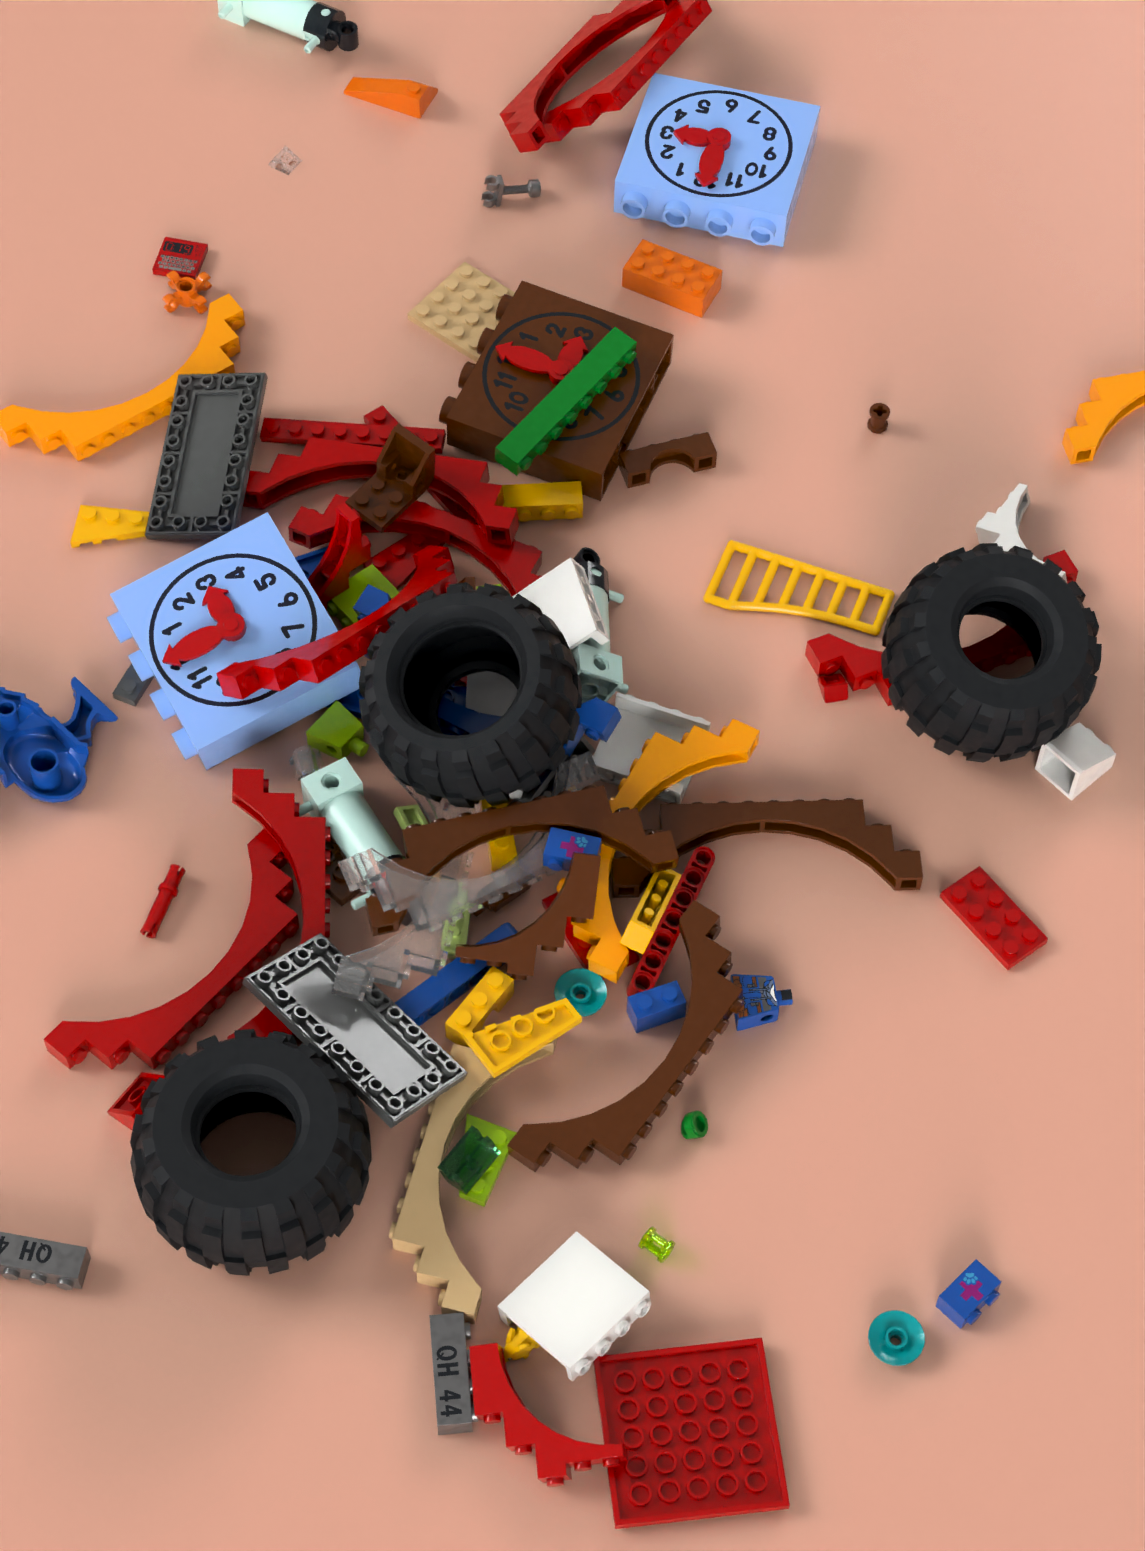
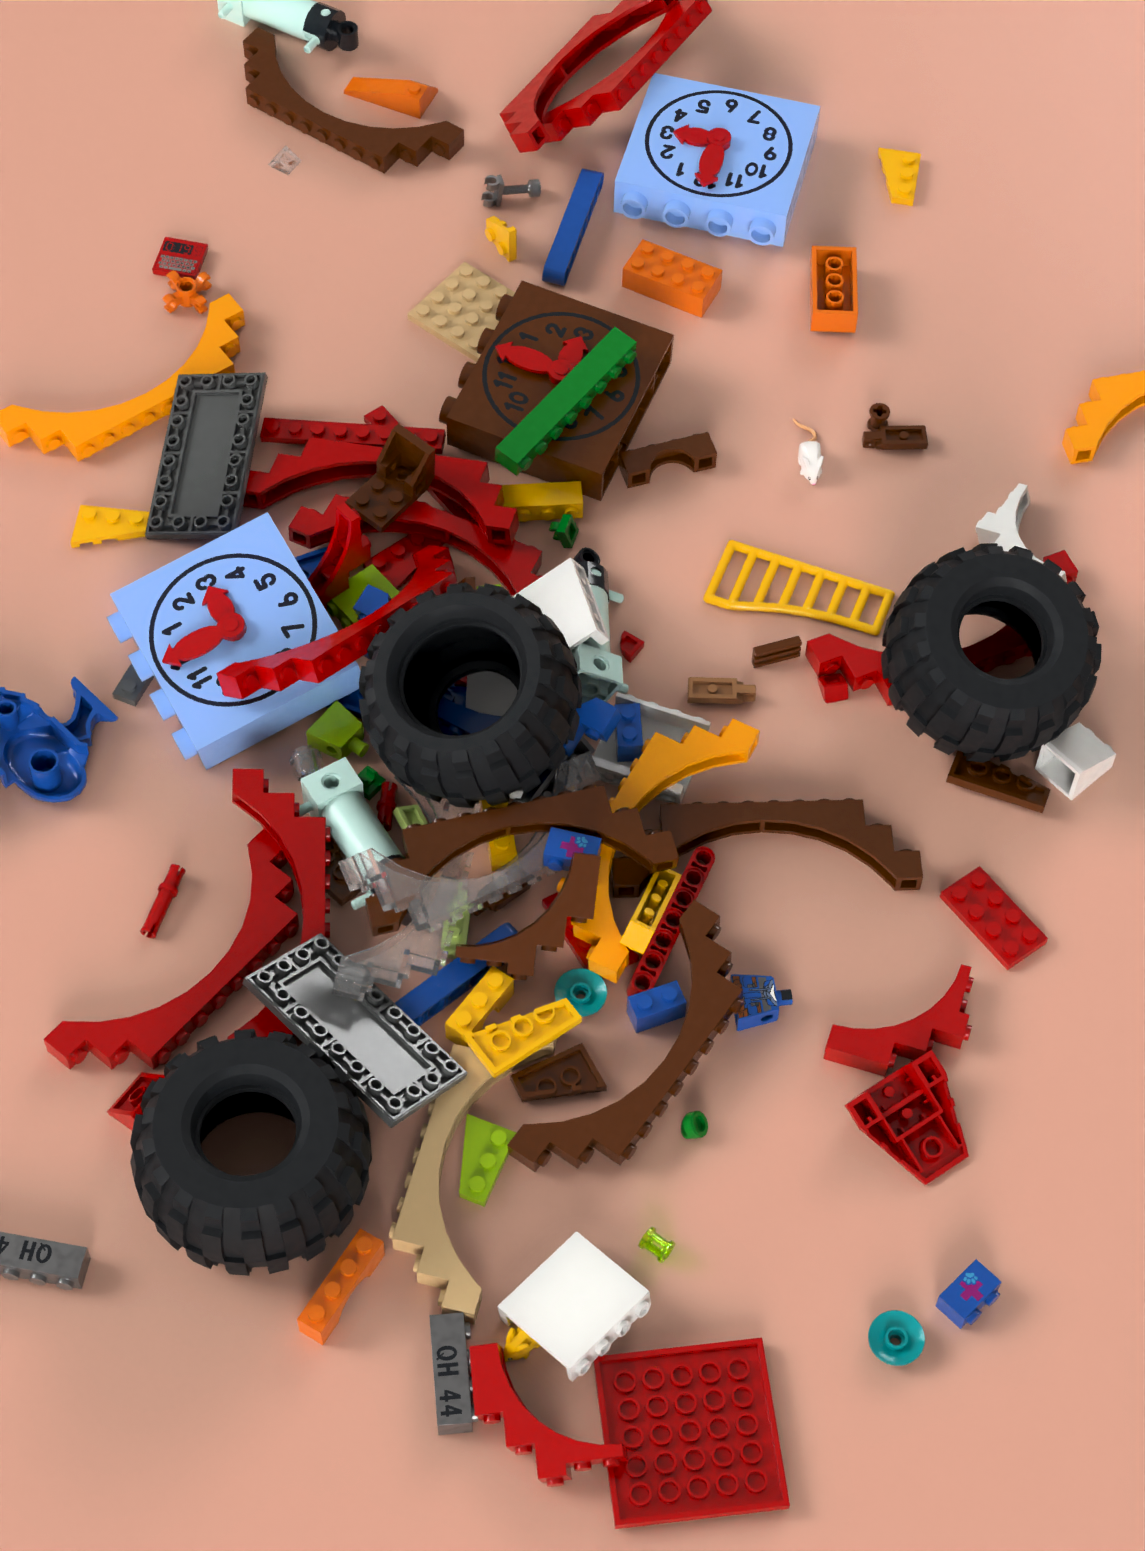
clear green hinge [437,1126,501,1195] -> none
none -> reddish brown arch [243,27,464,174]
none -> orange arch [297,1228,385,1345]
none -> green tile [358,766,386,801]
none -> red pin [376,781,398,832]
none -> yellow wing [485,216,517,262]
none -> reddish brown wing [510,1043,607,1102]
none -> blue beam [542,168,604,286]
none -> green tile [549,514,579,548]
none -> blue brick [615,703,643,762]
none -> red tile [620,630,644,663]
none -> medium nougat hinge [687,677,756,704]
none -> reddish brown tile [751,636,802,668]
none -> white animal [793,418,824,485]
none -> orange brick [810,246,858,333]
none -> red arch [823,964,974,1077]
none -> red wedge [845,1050,969,1185]
none -> reddish brown hinge [862,425,928,450]
none -> yellow wing [878,148,921,206]
none -> reddish brown wing [946,750,1050,814]

